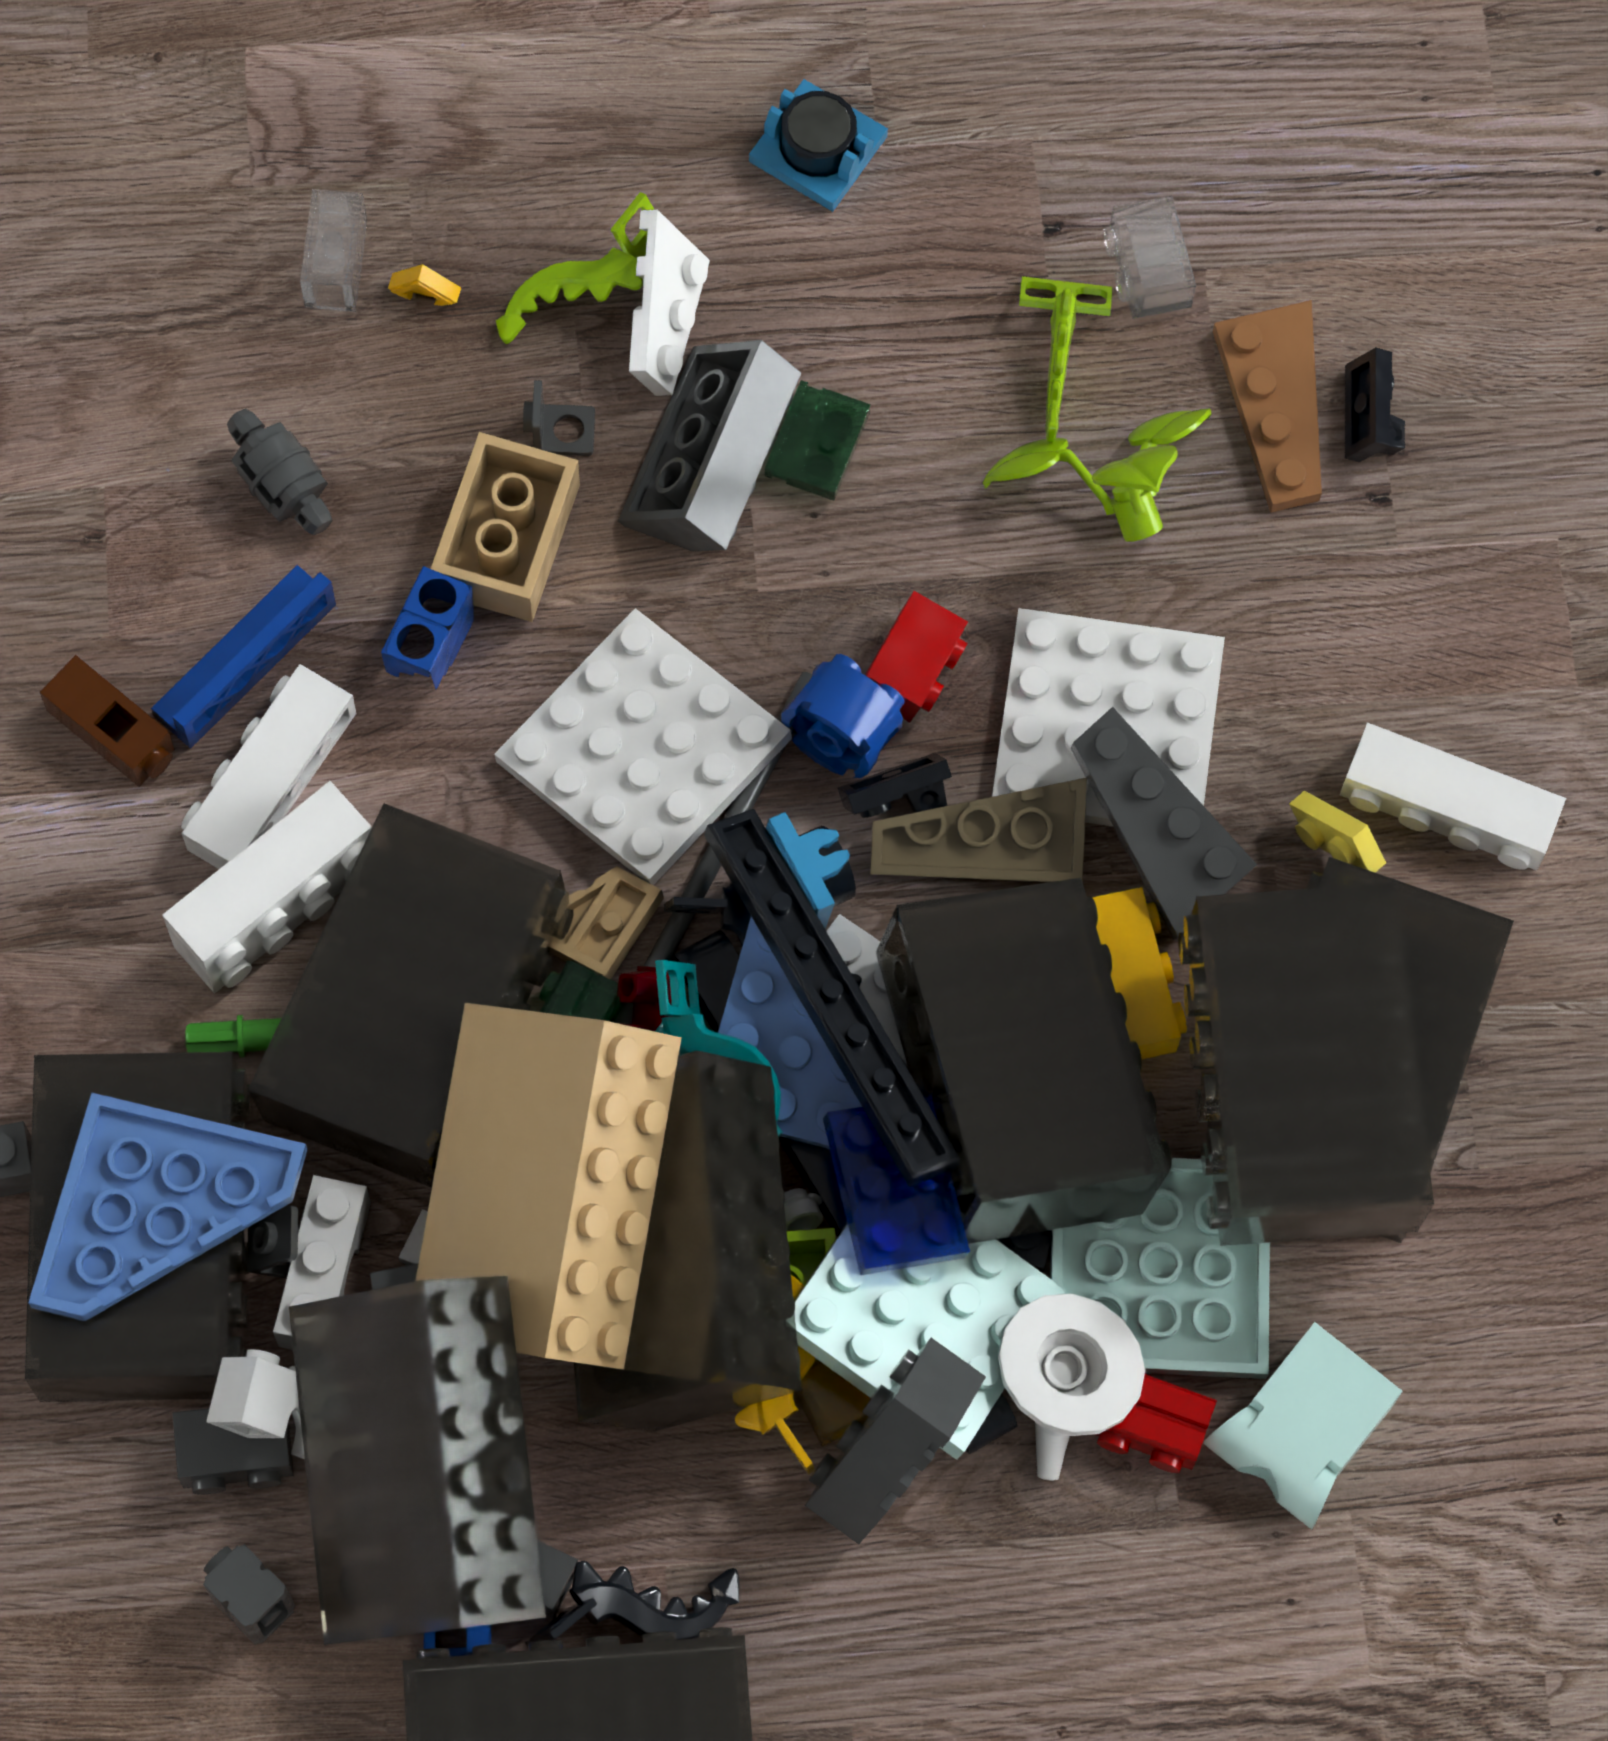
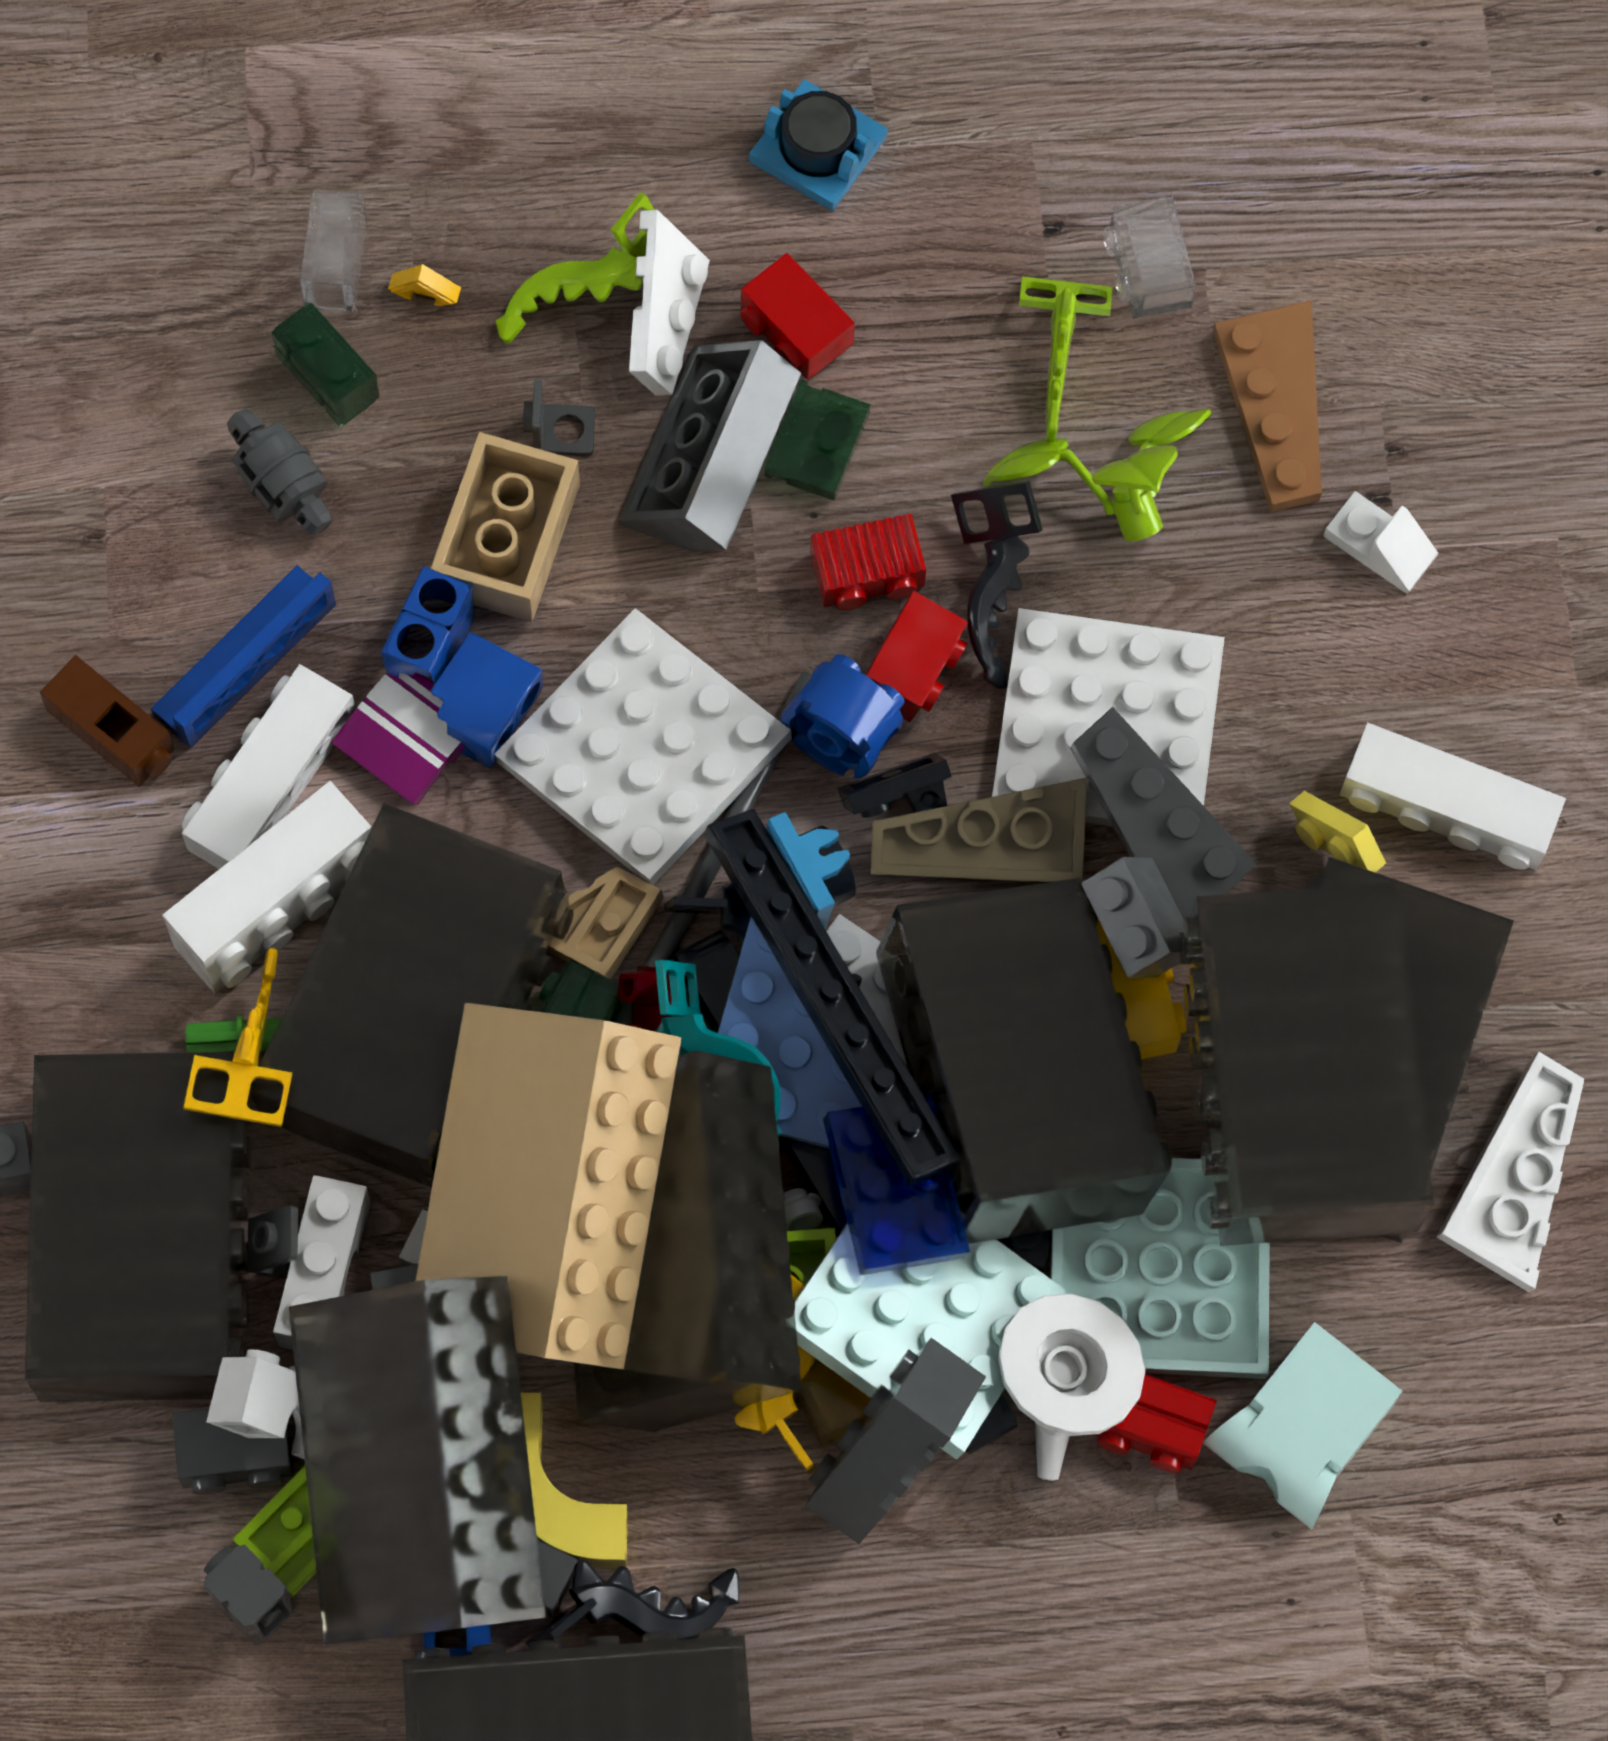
medium blue plate [28,1093,308,1321] -> none
black hinge [1345,347,1405,463] -> none
none -> yellow piece [183,947,293,1127]
none -> lime plate [232,1460,370,1597]
none -> clear green brick [271,302,380,427]
none -> magenta slope [331,673,465,805]
none -> blue piece [431,632,543,769]
none -> light yellow arch [495,1392,628,1569]
none -> red brick [740,253,855,381]
none -> red brick [810,513,926,610]
none -> black piece [951,481,1043,689]
none -> dark grey brick [1081,857,1199,978]
none -> white slope [1323,491,1438,595]
none -> white wing [1436,1051,1584,1292]

